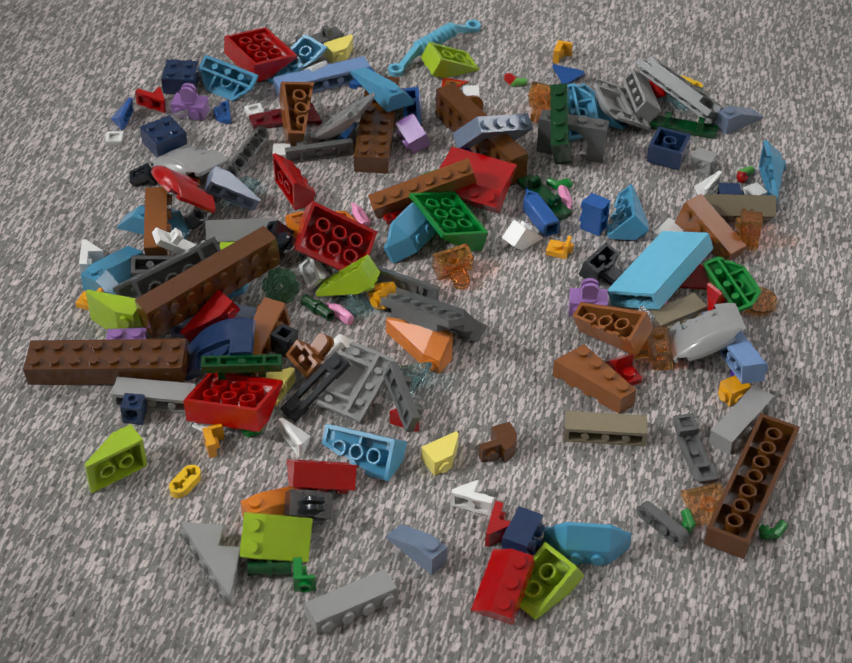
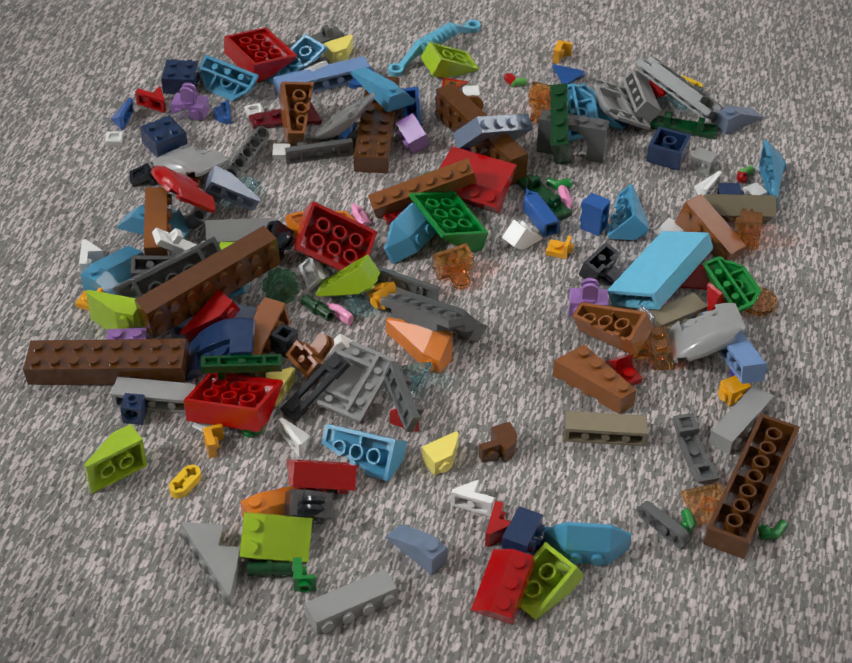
red slope [273,153,316,210] -> none

